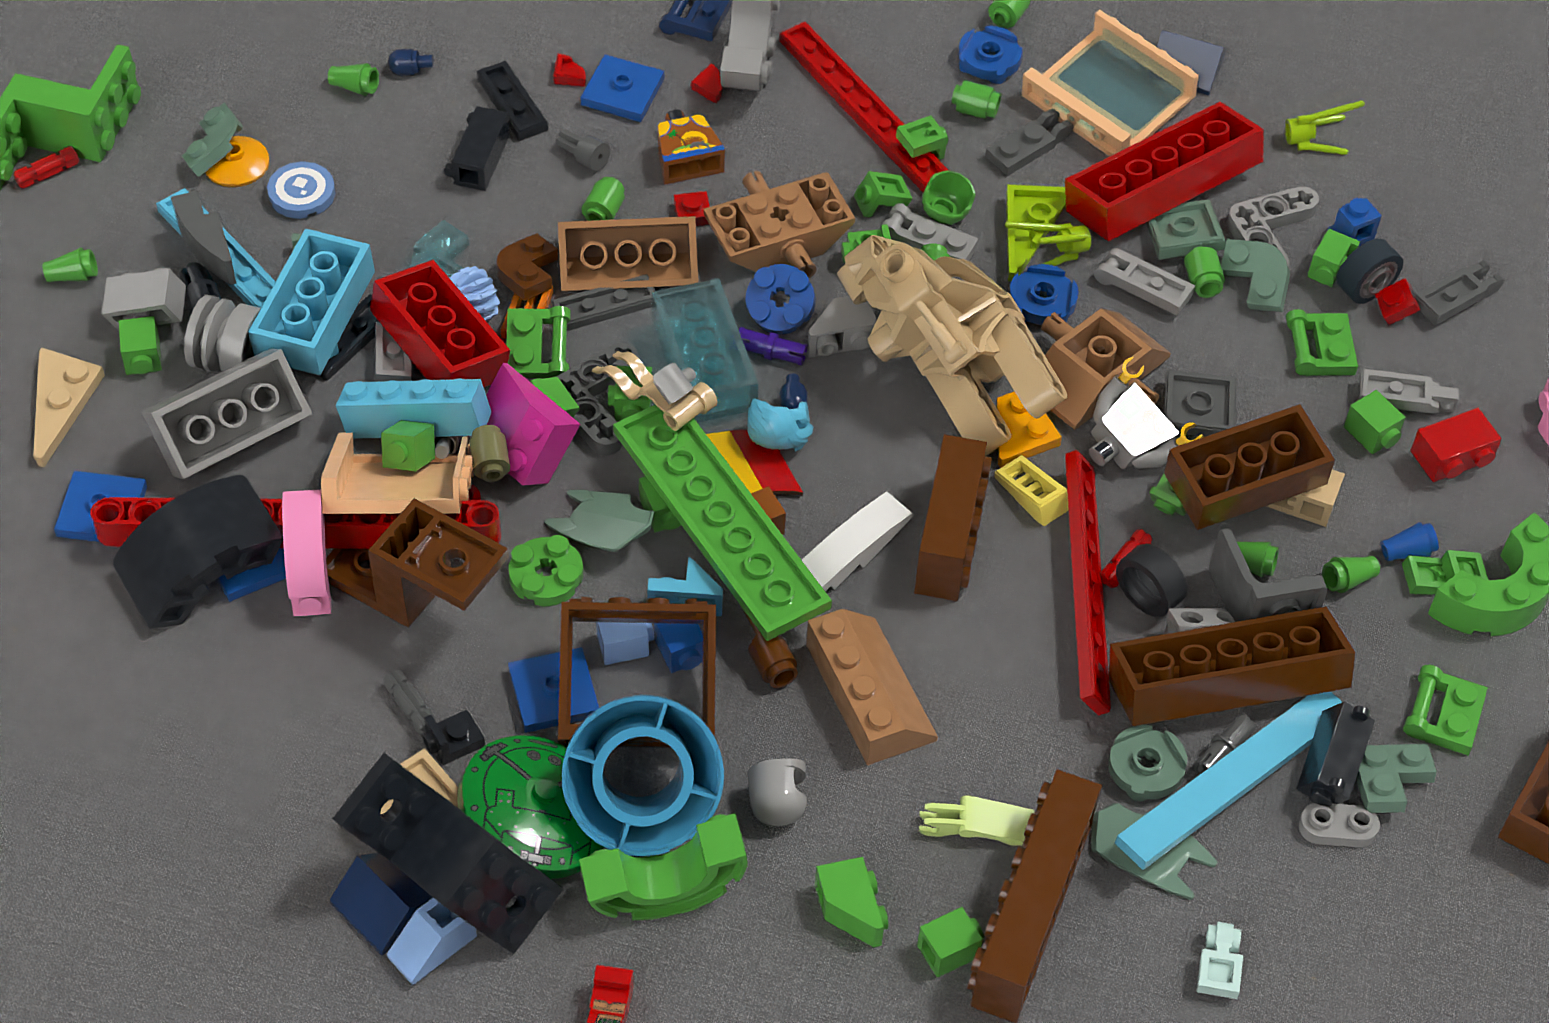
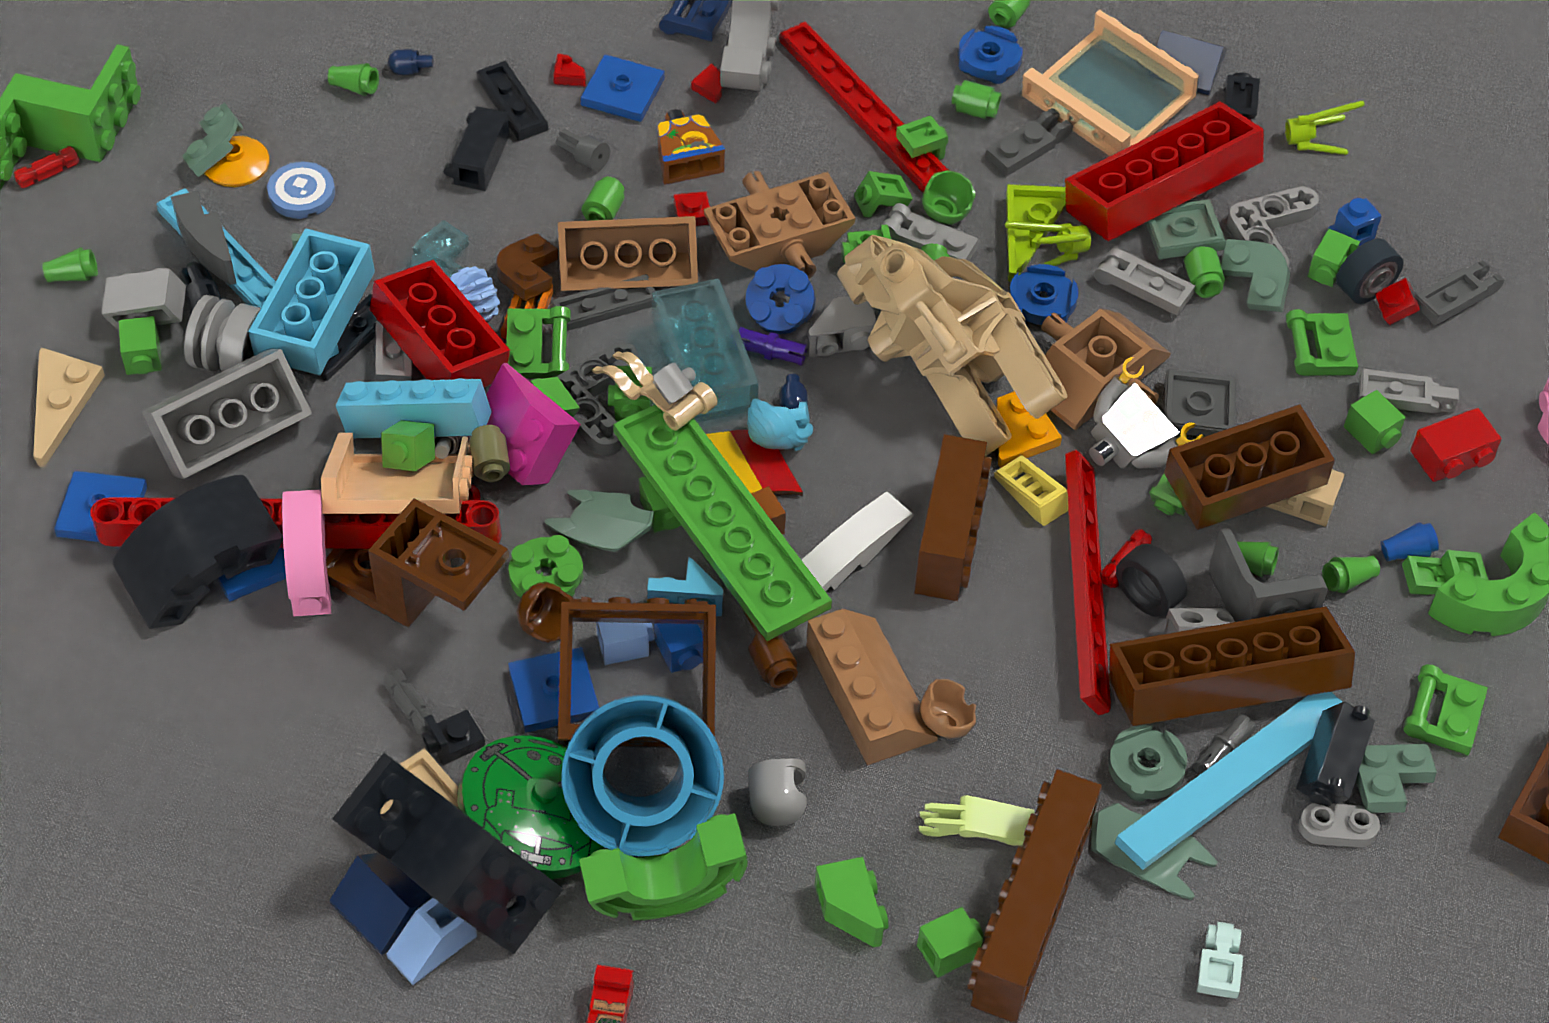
none -> reddish brown hair [516,582,573,643]
none -> medium nougat hair [919,679,976,739]
none -> black bracket [1223,72,1260,119]

